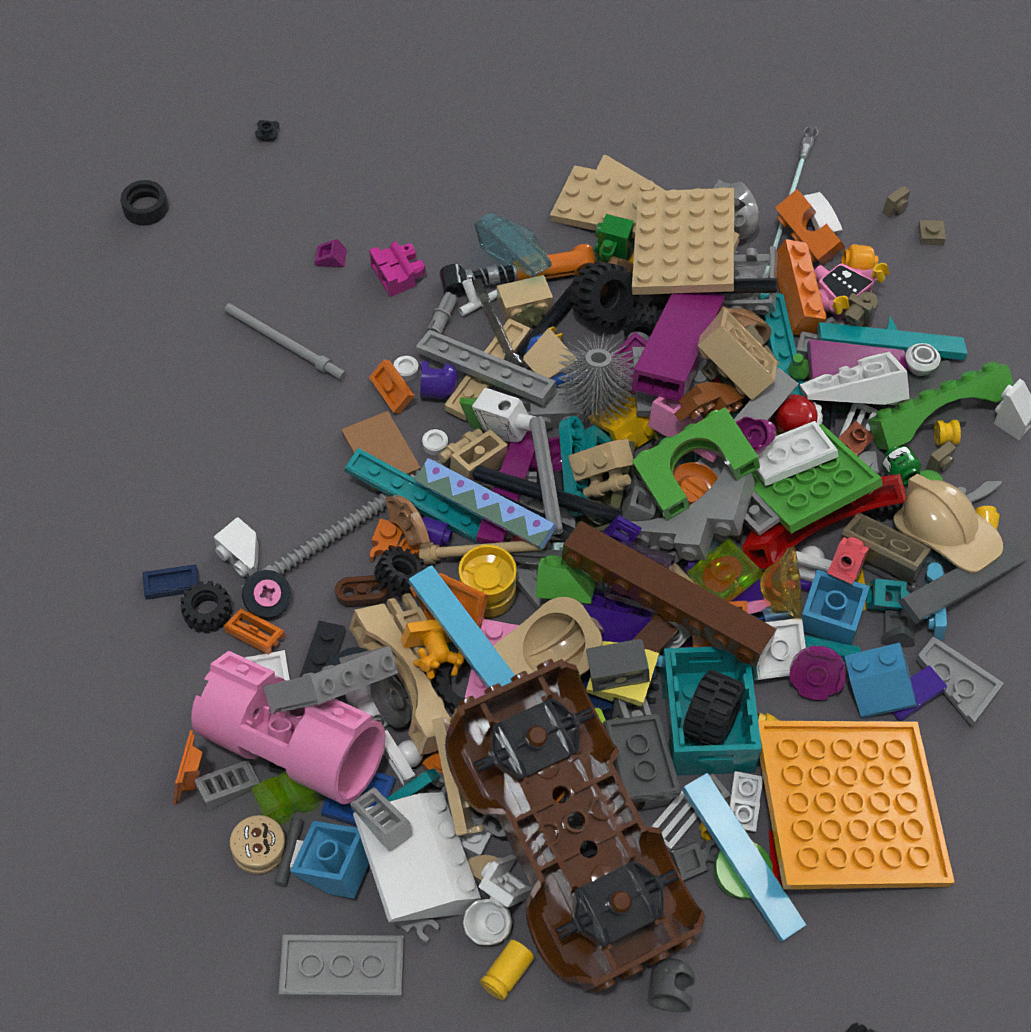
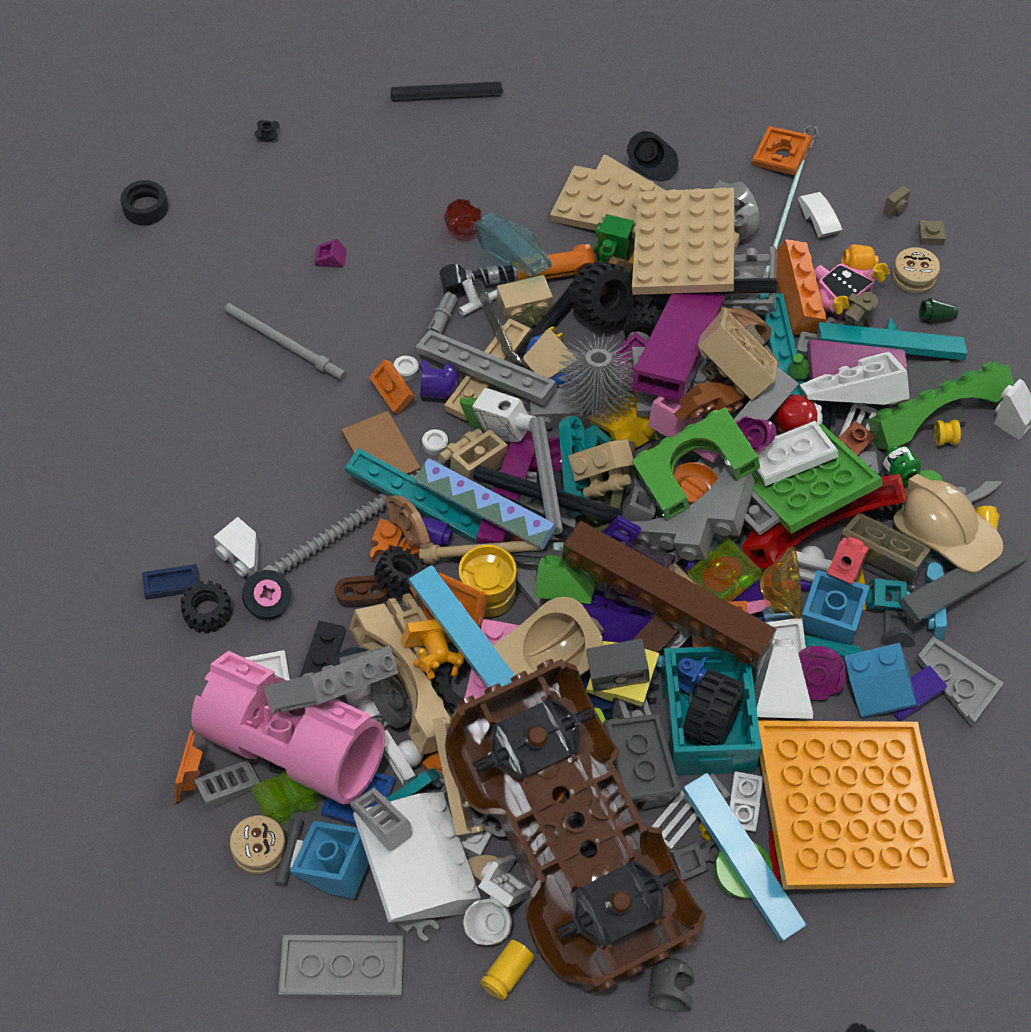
orange tile [224,608,285,655] -> none
dark pink hips [369,241,426,297] -> none
orange arch [775,189,845,266] -> none
white cone [905,343,940,376] -> none
dark tan plate [926,441,956,472] -> none
none -> black axle [390,81,503,101]
none -> clear red hair [444,199,483,238]
none -> black piece [627,131,679,181]
none -> blue hinge [677,657,708,702]
none -> orange piece [751,126,813,176]
none -> white slope [754,638,813,719]
none -> tan head [892,247,940,294]
none -> dark green cone [919,298,958,323]

